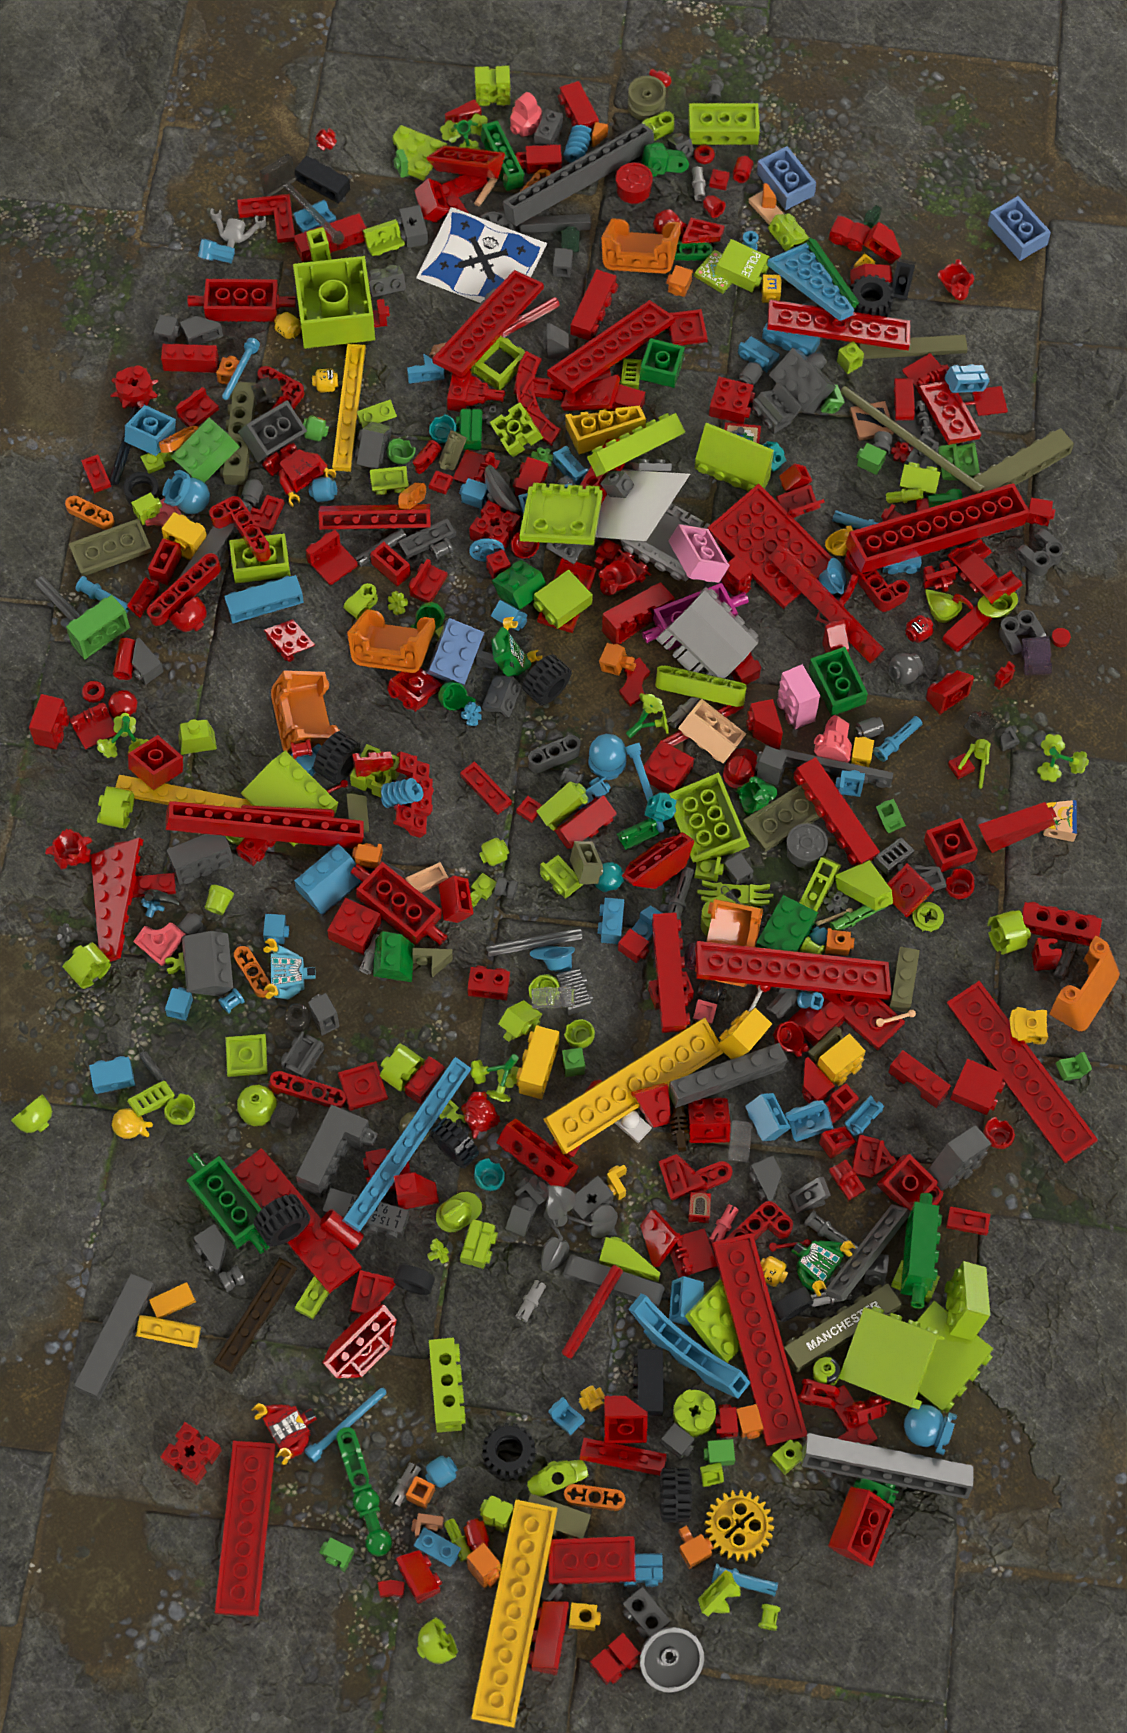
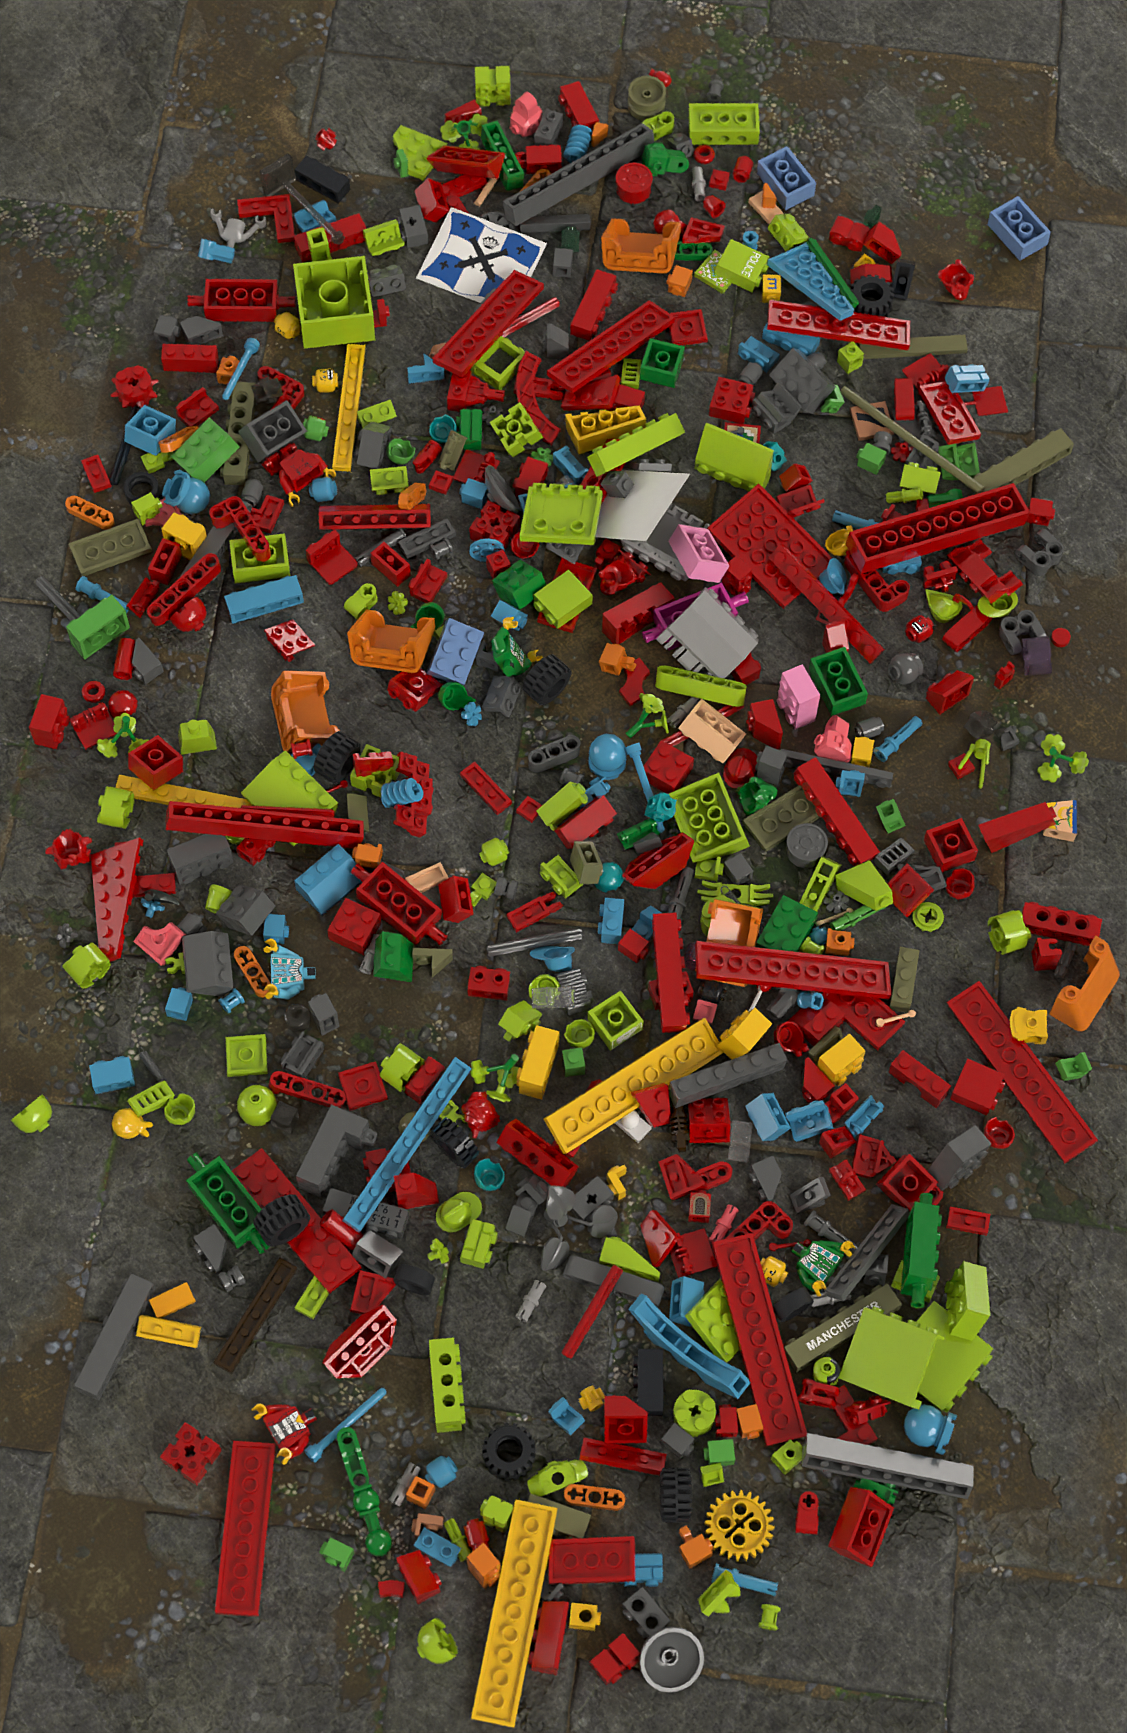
none -> dark grey brick [216,884,275,936]
none -> dark grey brick [352,1230,403,1279]
none -> red hinge [506,892,563,933]
none -> lime brick [588,991,644,1051]
none -> dark grey piece [633,832,663,854]
none -> red piece [795,1491,818,1535]

